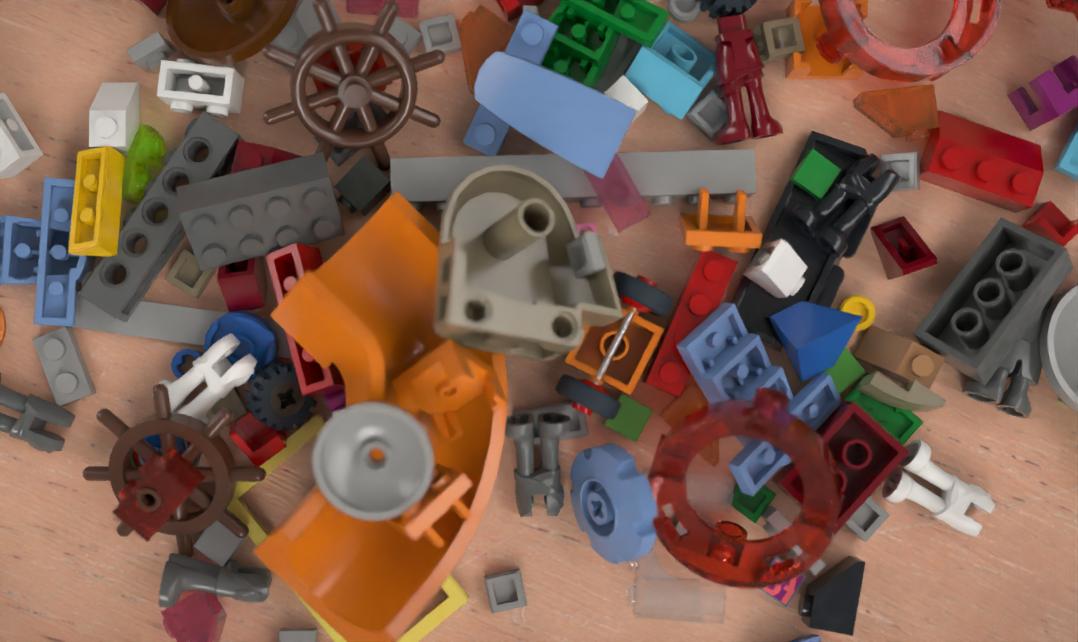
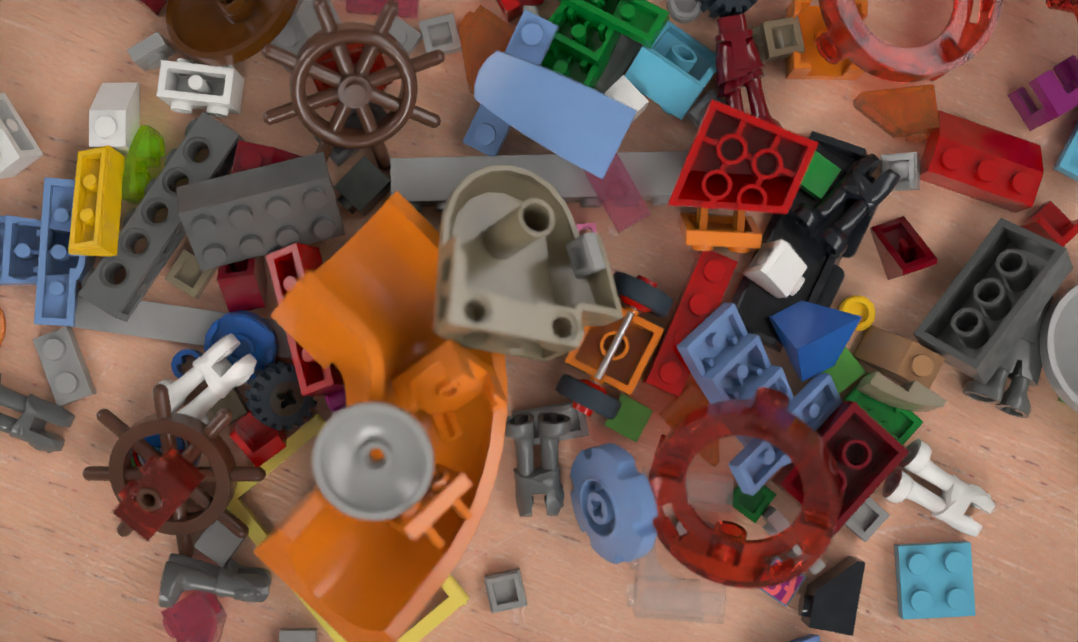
none -> red wedge [667,99,818,214]
none -> medium azure plate [894,541,976,620]

